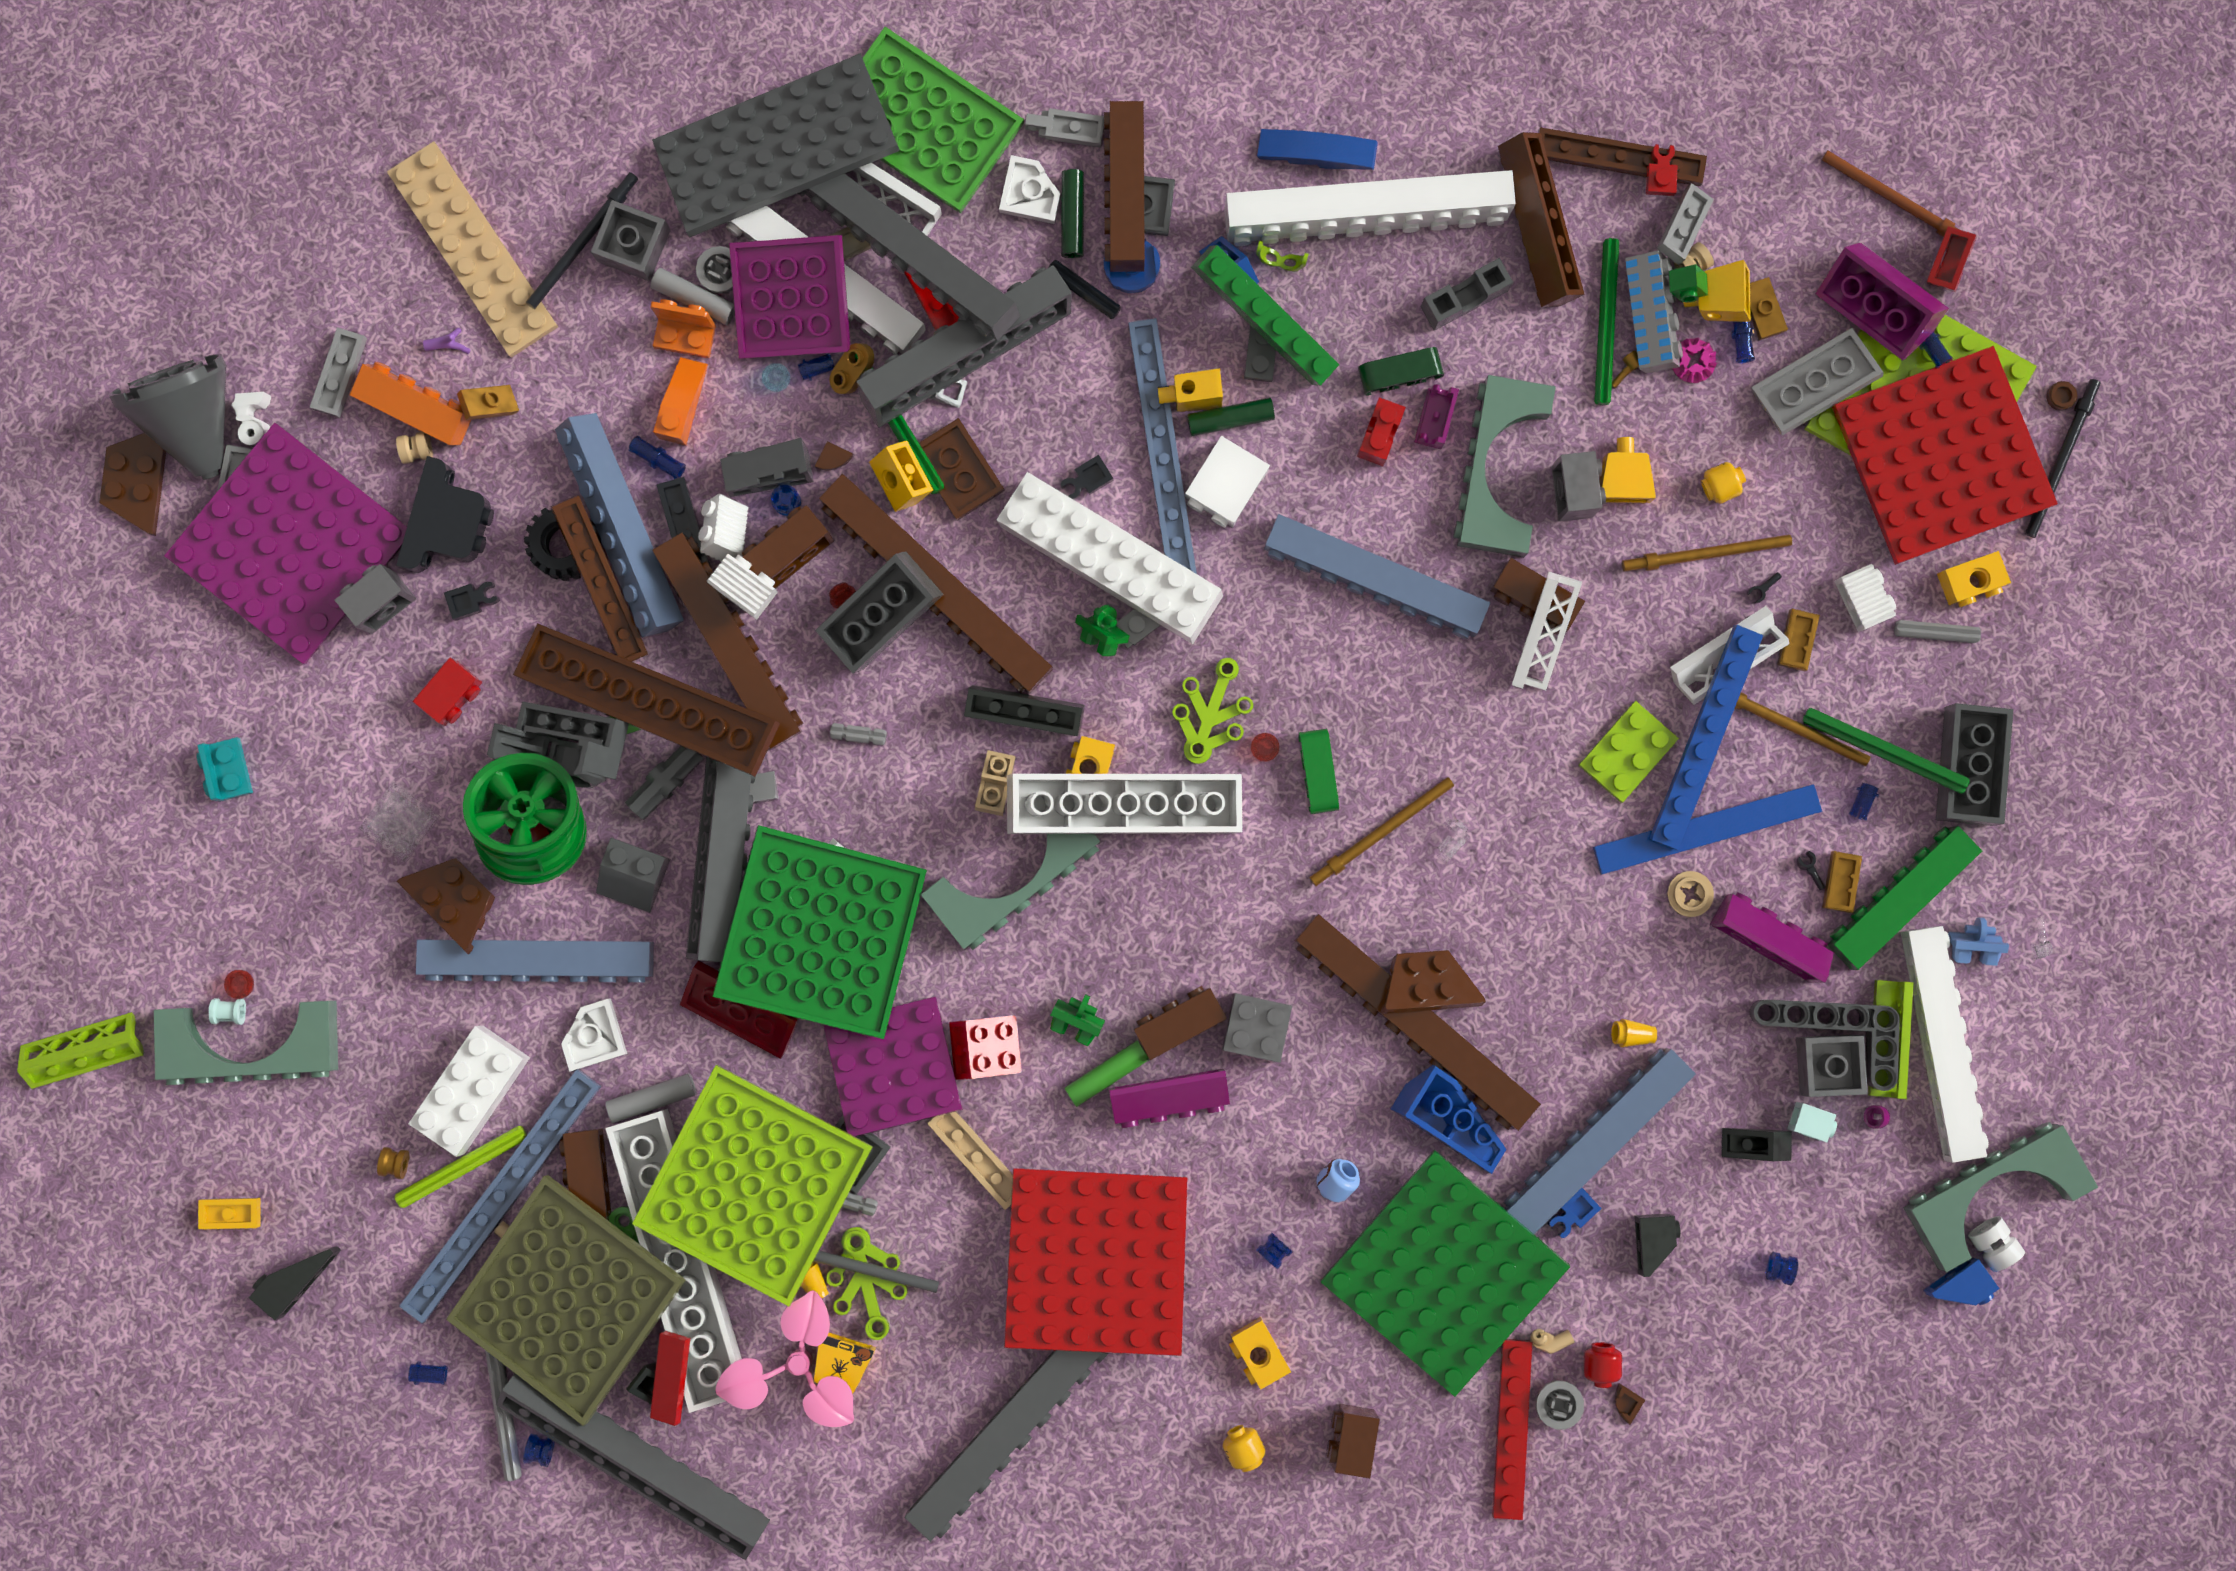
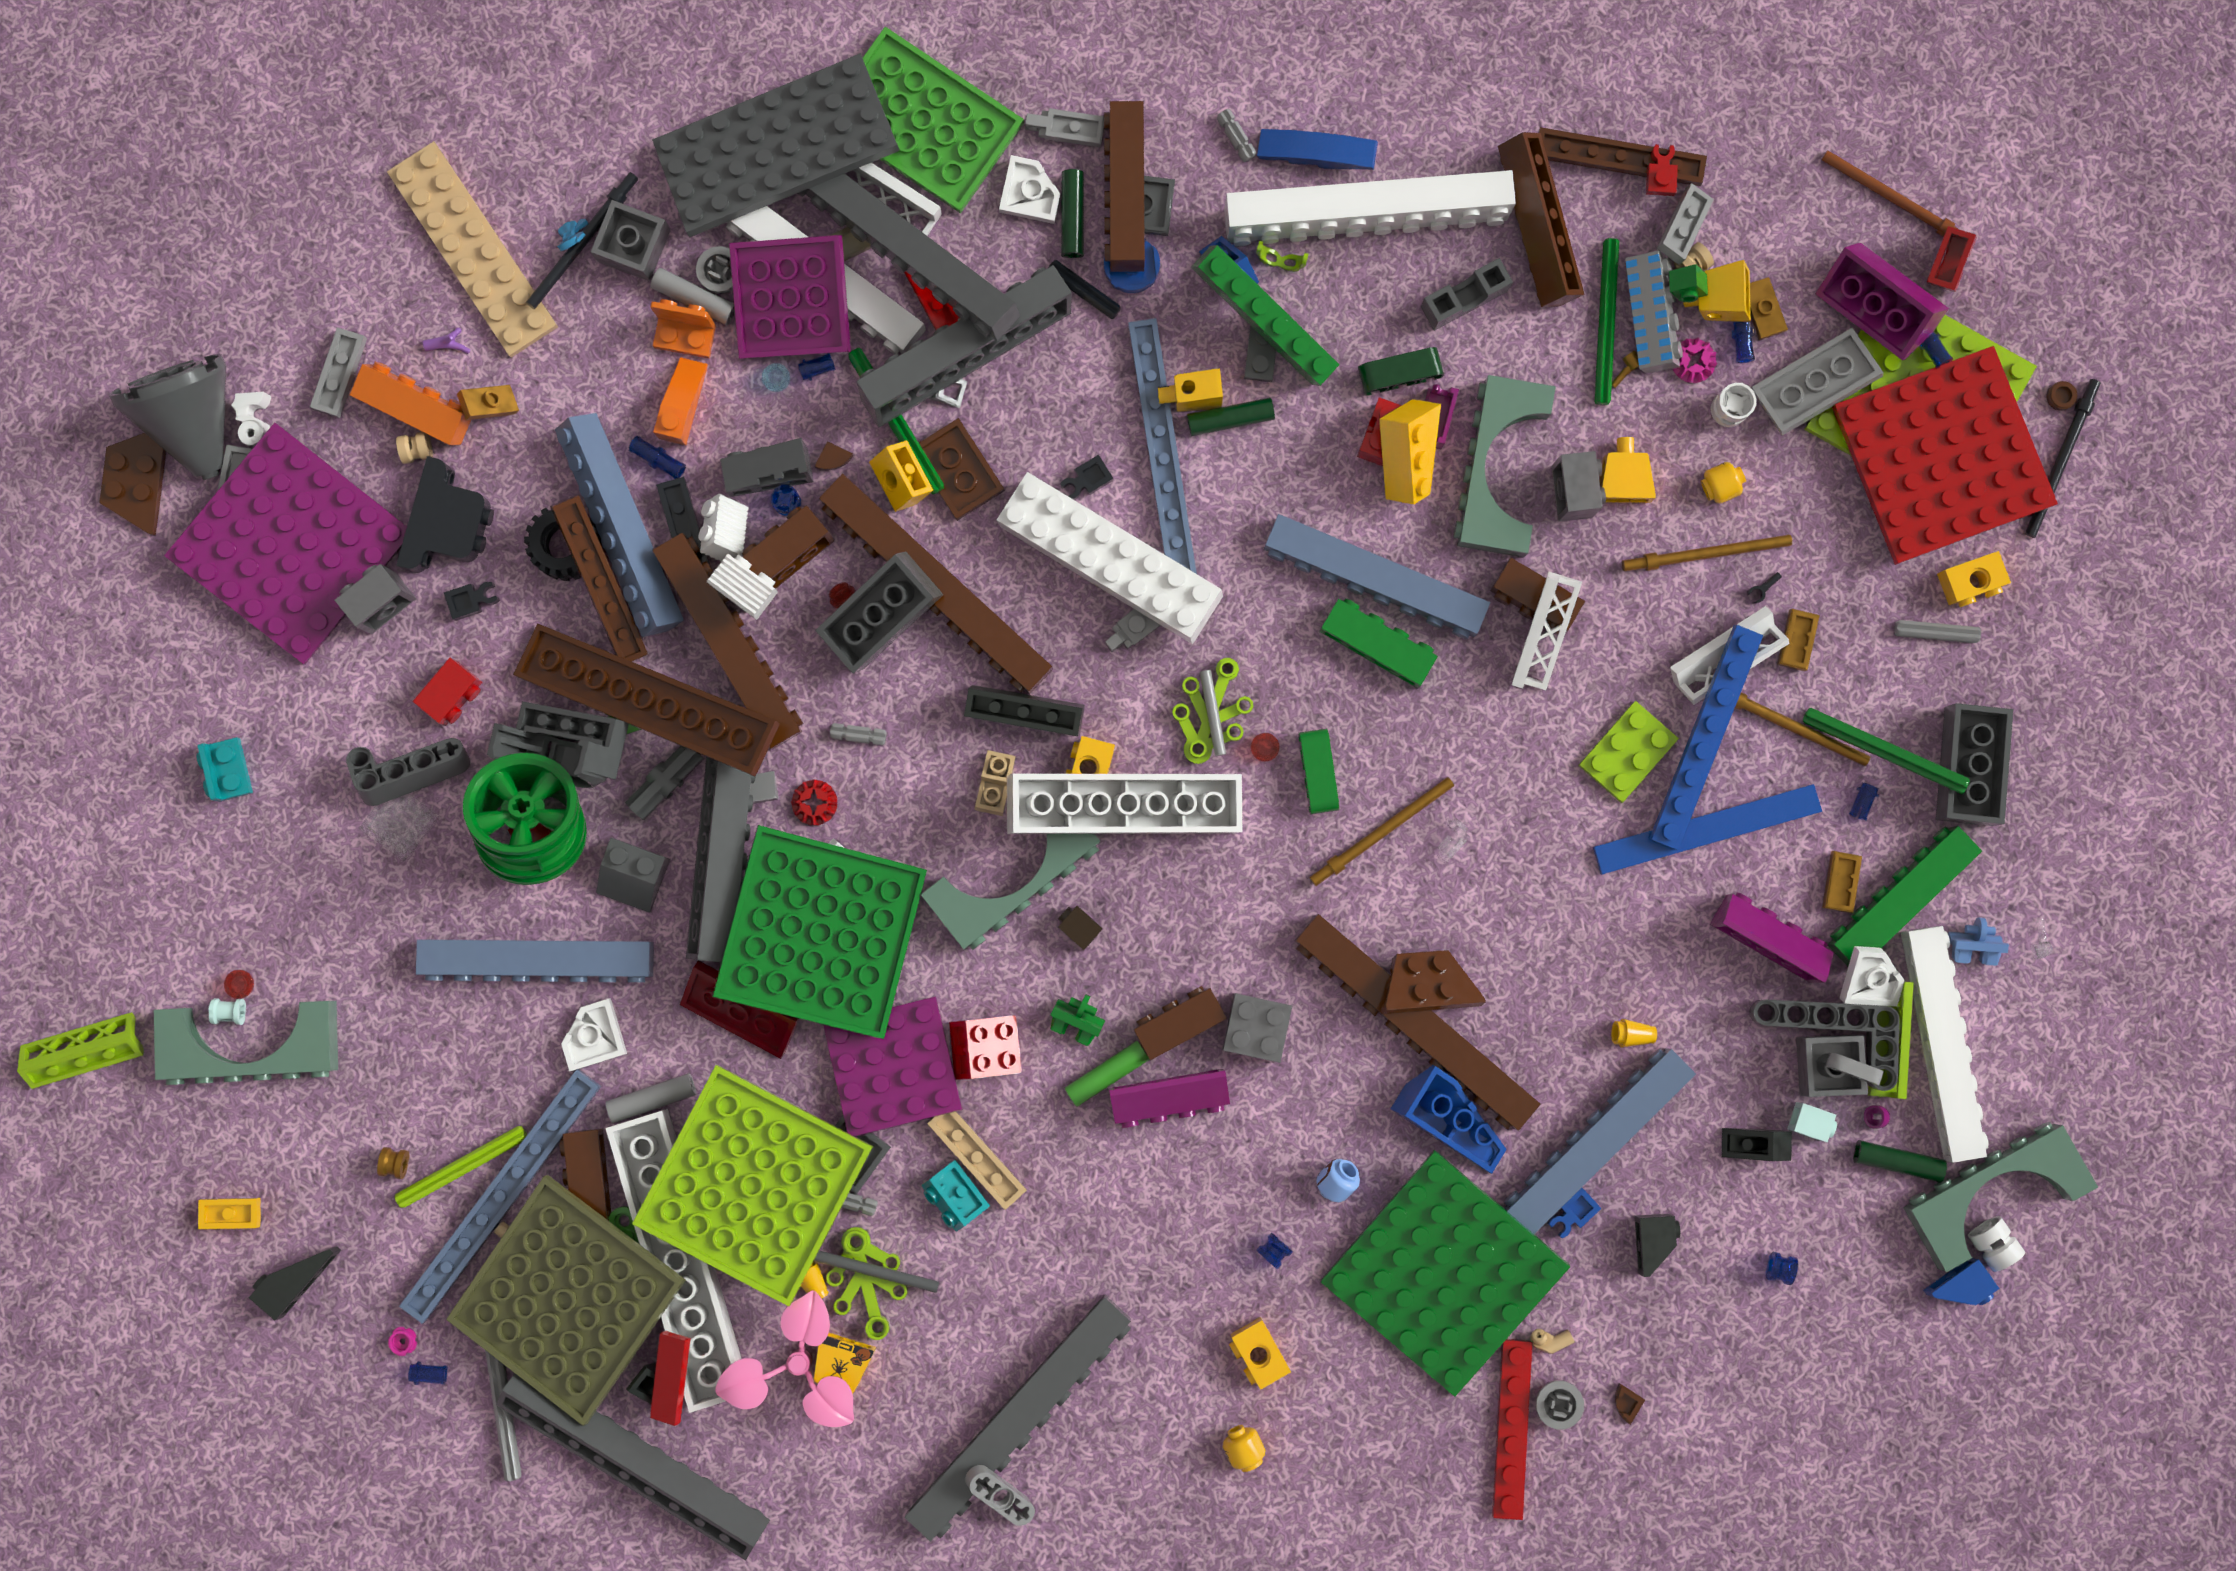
reddish brown wing [396,858,495,955] -> none
white brick [408,1026,530,1157] -> none
clear blue wheel [523,1433,555,1468] -> none
pearl gold plate [829,343,875,394] -> none
red plate [1004,1168,1187,1356] -> none
green hips [1075,605,1130,657] -> none
white panel [1185,436,1270,528] -> none
reddish brown brick [1326,1404,1380,1479] -> none
red head [1584,1342,1622,1388] -> none
tan gear [1666,871,1714,917] -> none
black hand [1797,851,1826,890] -> none
white brick [1834,564,1896,632] -> none
none -> dark grey beam [346,738,470,806]
none -> dark pink plate [388,1327,417,1356]
none -> dark azure piece [557,219,588,251]
none -> red gear [791,779,838,826]
none -> teal bracket [921,1160,990,1232]
none -> light grey beam [965,1465,1035,1526]
none -> dark brown brick [1058,906,1103,950]
none -> light grey bar [1200,670,1226,756]
none -> light grey axle [1217,109,1256,162]
none -> green brick [1319,598,1438,689]
none -> yellow wedge [1380,399,1441,505]
none -> white wheel [1711,383,1756,427]
none -> light grey beam [1825,1052,1884,1086]
none -> white plate [1840,946,1905,1006]
none -> dark green piece [1853,1140,1947,1182]

